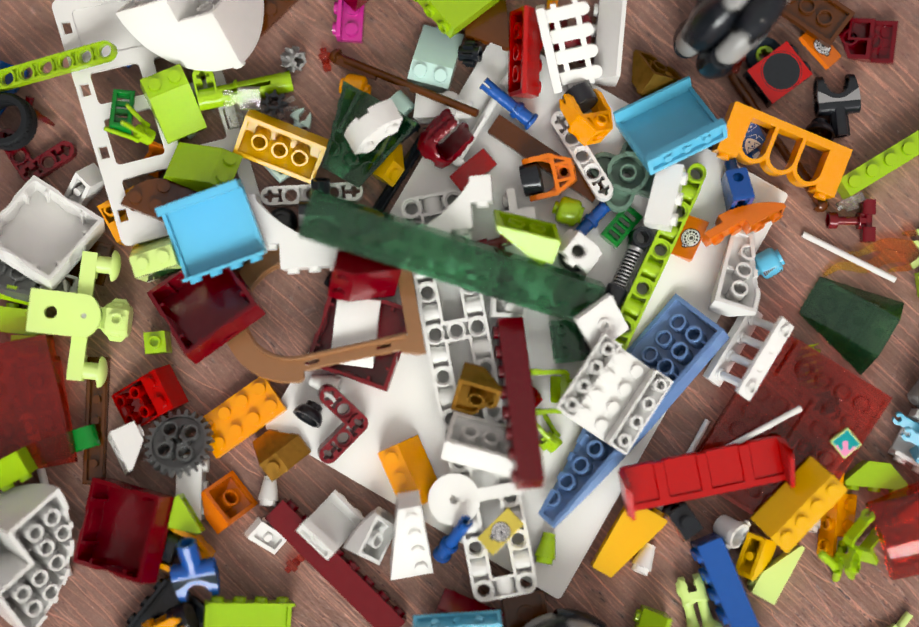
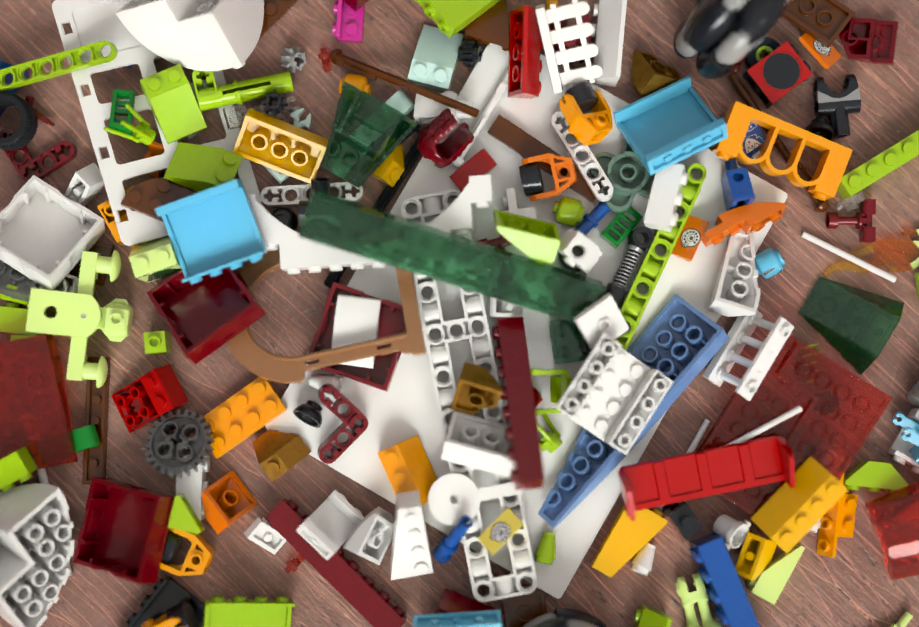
white slope [107,421,145,476] -> none
blue connector [170,537,220,602] -> none
clear plate [223,87,261,110] -> none
white cone [258,475,279,507] -> none
dark red slope [328,250,402,302] -> none
white brick [344,99,403,155] -> none
blue pin [479,77,538,130] -> none
lime piece [818,508,885,582] -> none
tile [829,427,861,458] -> none

